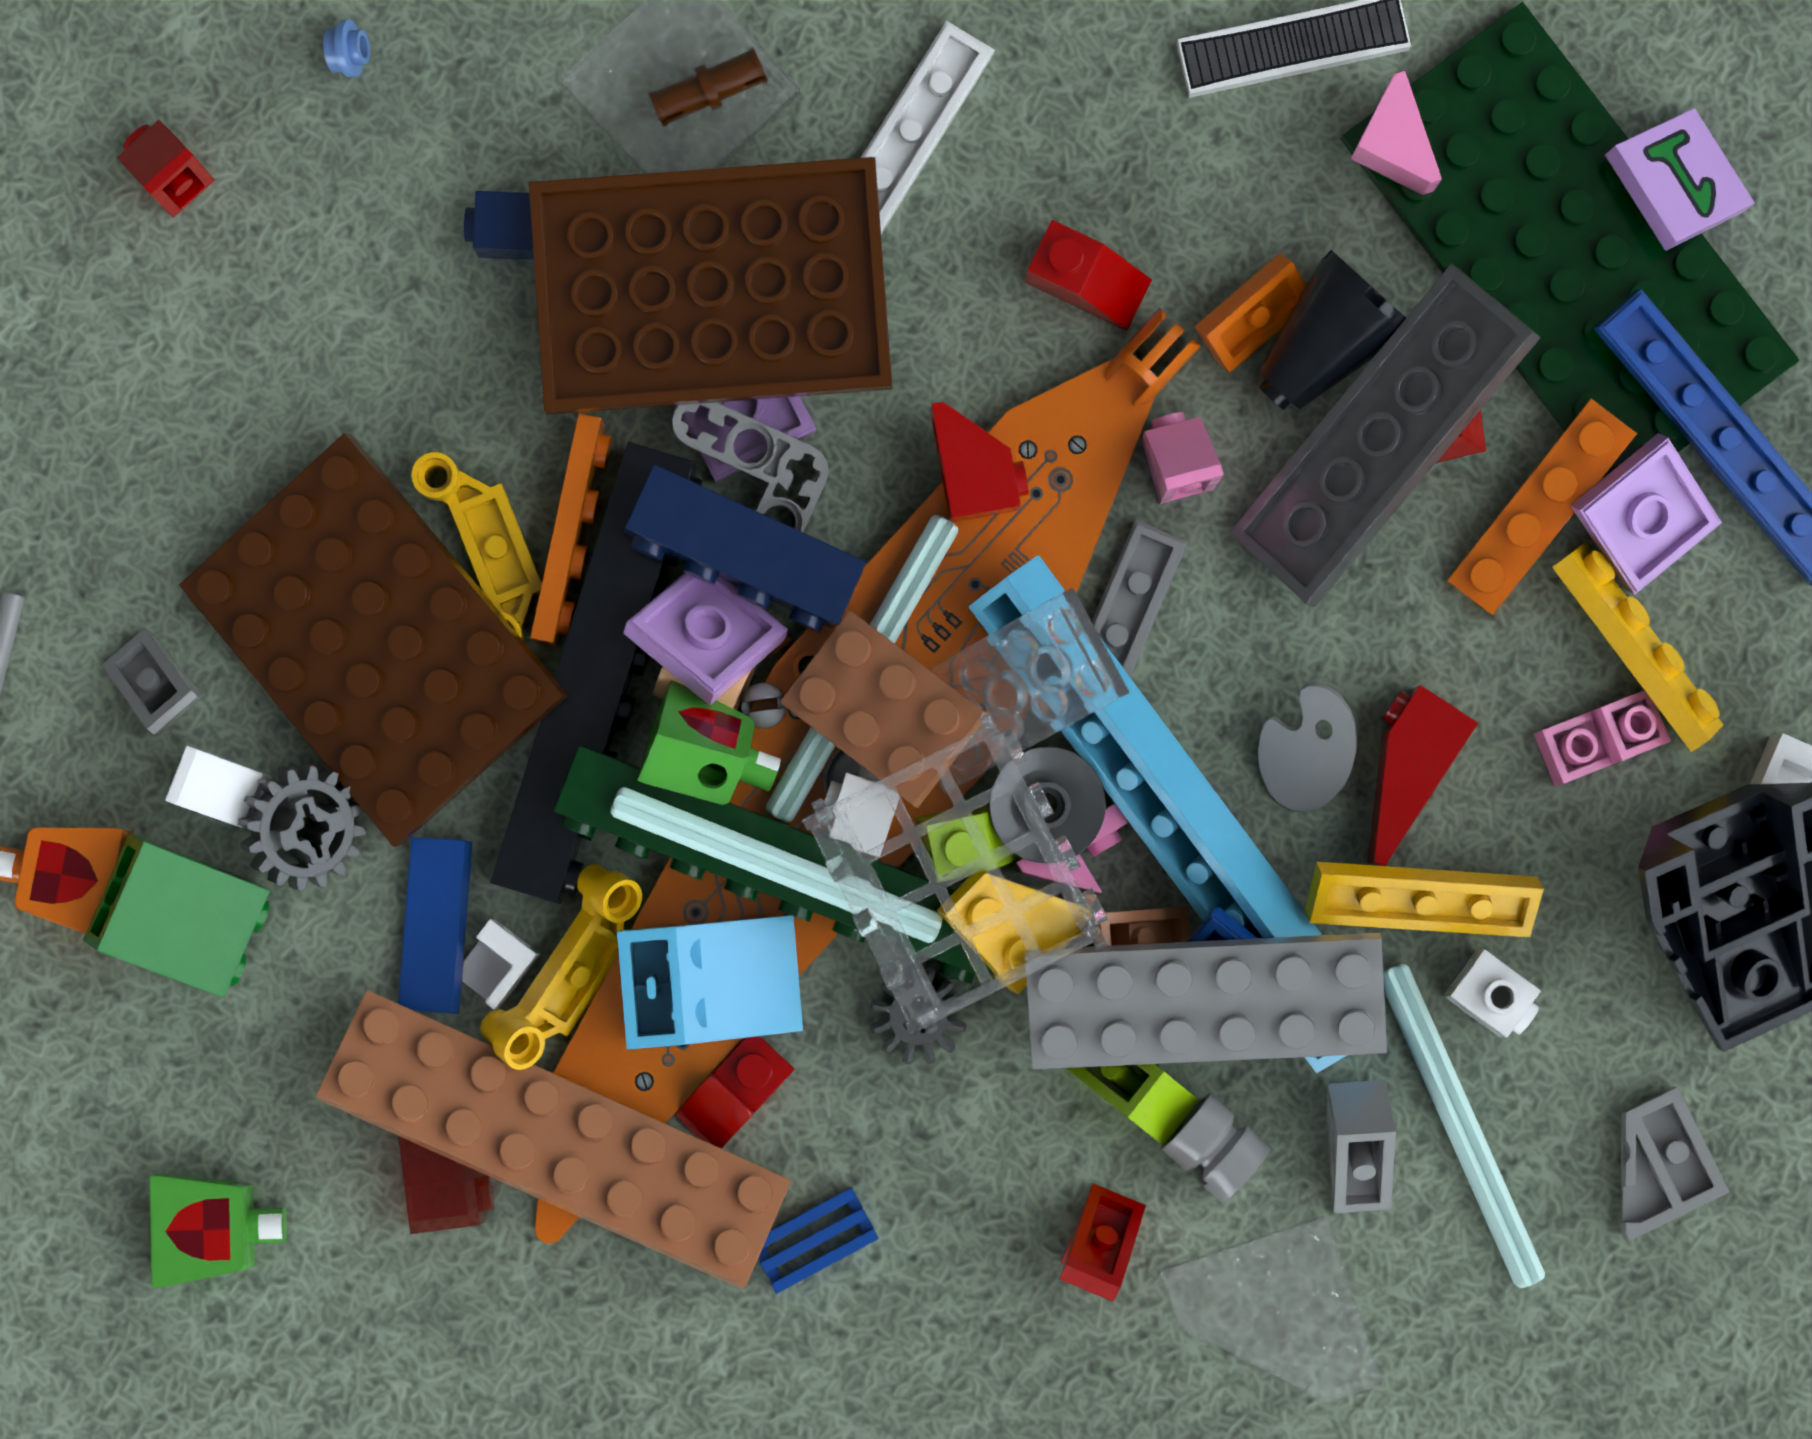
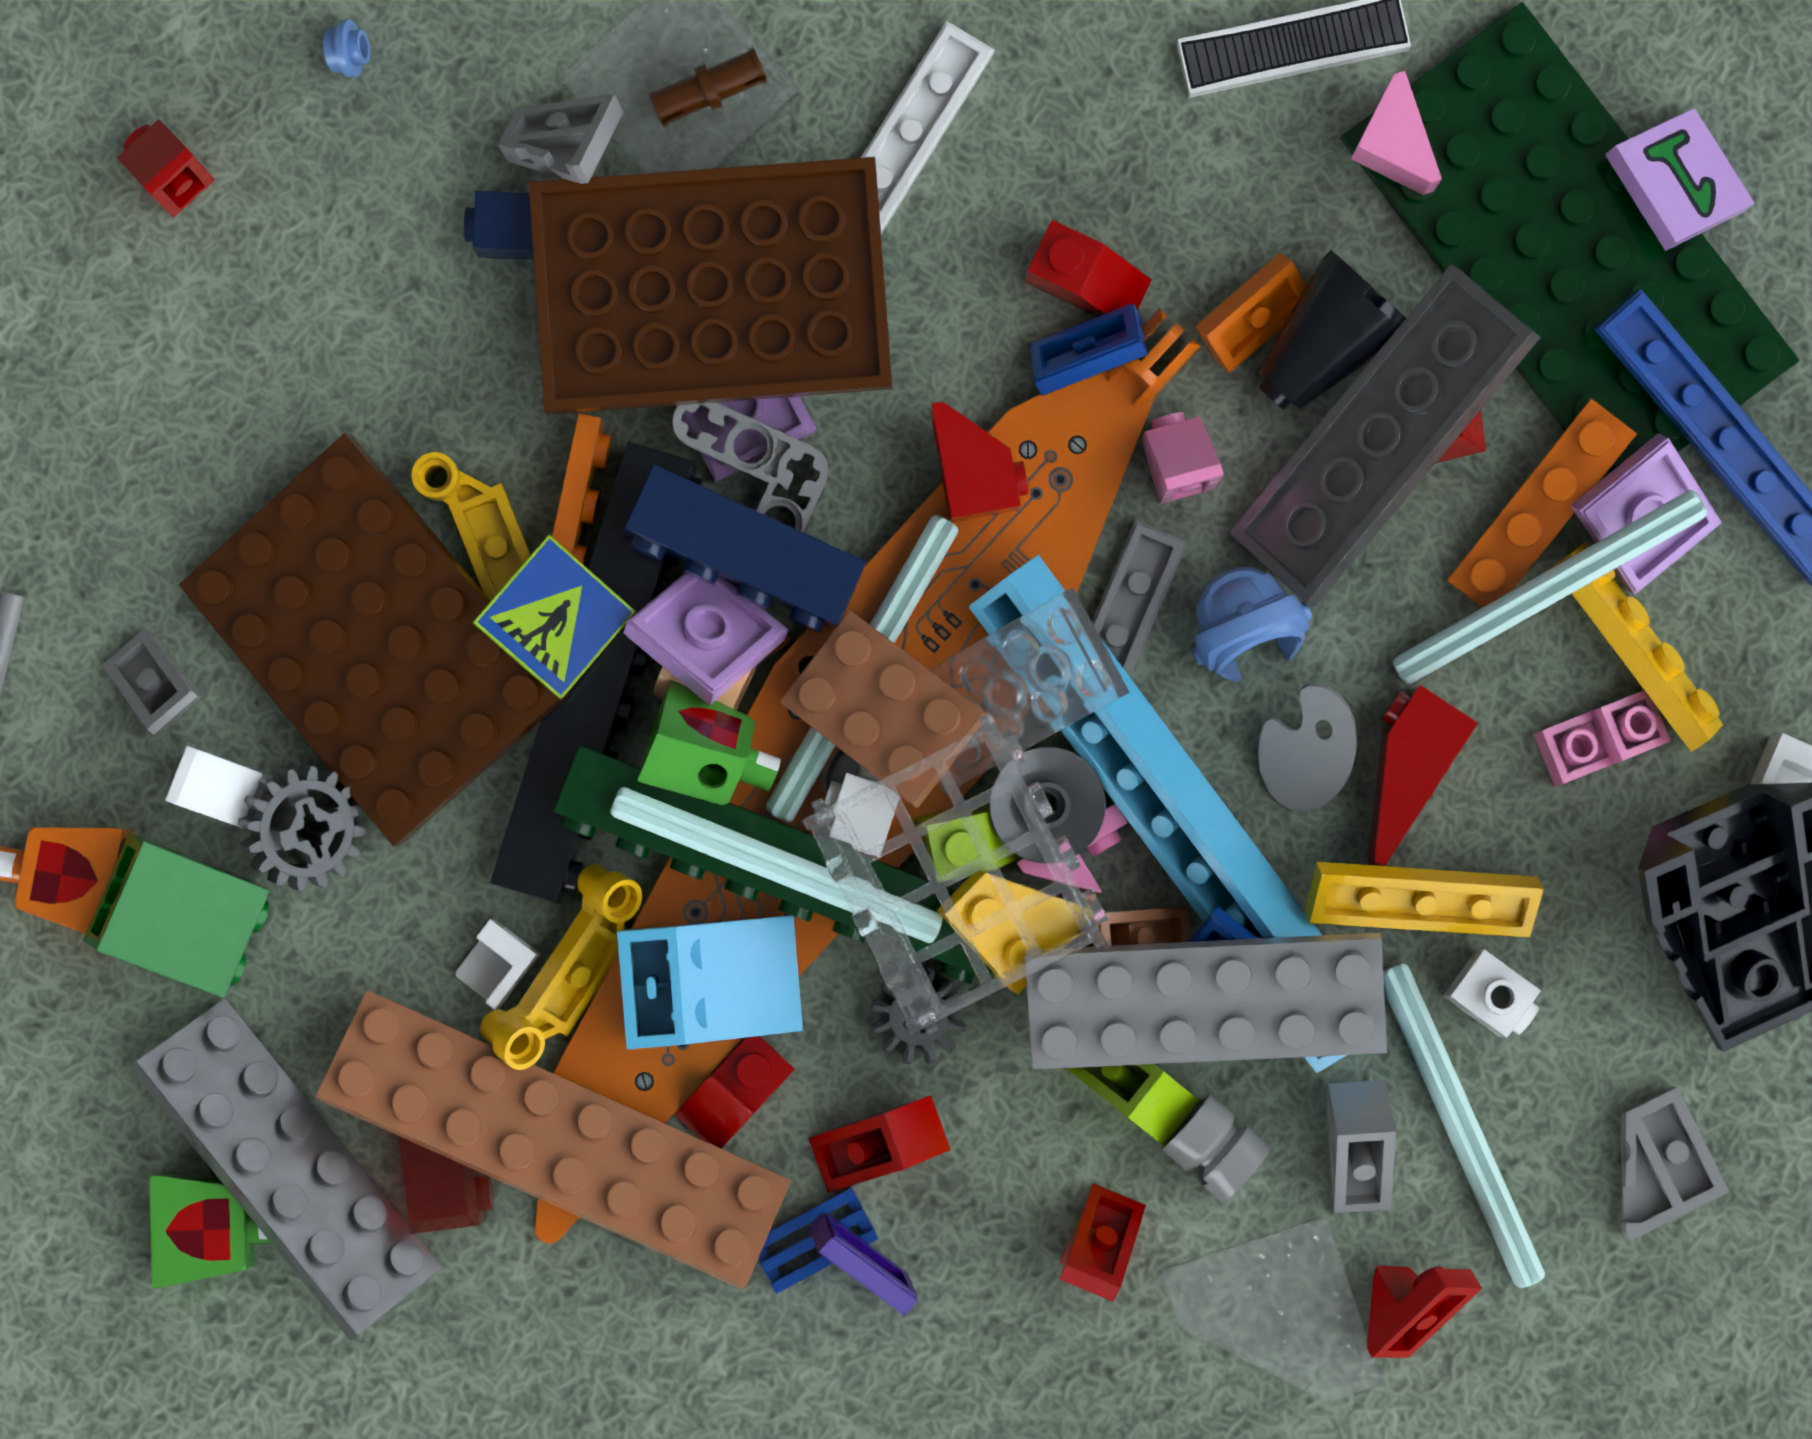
blue tile [398,837,473,1014] -> none
light grey hinge [740,683,786,729] -> none
none -> flat silver plate [131,998,443,1341]
none -> piece [472,535,636,700]
none -> light grey wing [498,94,623,184]
none -> red slope [808,1095,951,1192]
none -> dark purple tile [809,1212,918,1316]
none -> blue tile [1029,303,1148,396]
none -> medium blue helmet [1192,566,1312,682]
none -> red slope [1367,1266,1482,1358]
none -> light aqua axle [1393,490,1707,684]

